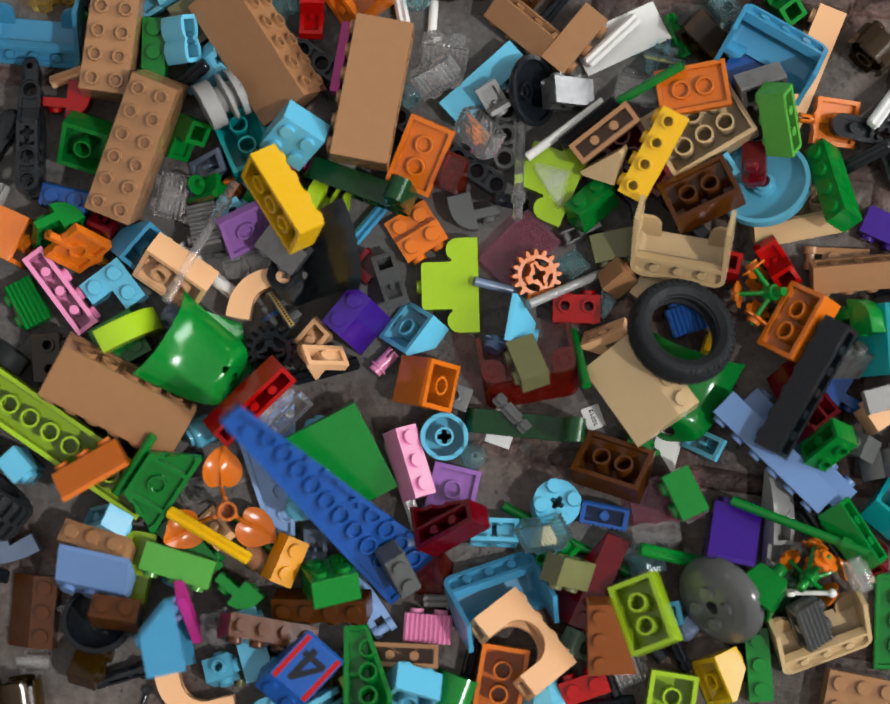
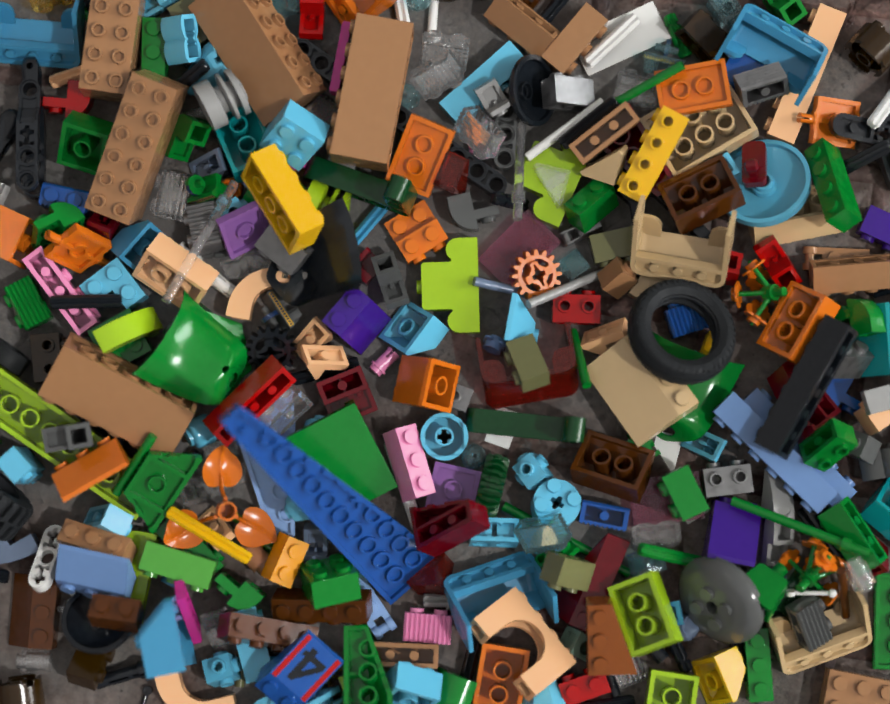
sand blue piece [159,304,180,330] -> none
dark grey brick [374,540,421,599] -> none
dark grey axle [492,392,532,434] -> none
white sticker [581,403,606,431] -> none
clear light blue slope [600,290,616,321] -> none
bright green brick [755,81,802,158] -> none
none -> white beam [28,525,62,593]
none -> dark grey brick [41,421,94,453]
none -> black axle [50,294,122,309]
none -> dark red brick [316,366,378,416]
none -> dark green gear [475,453,509,517]
none -> medium azure brick [512,452,554,491]
none -> flat silver brick [700,459,754,498]
none -> reddish brown bar [836,567,850,619]

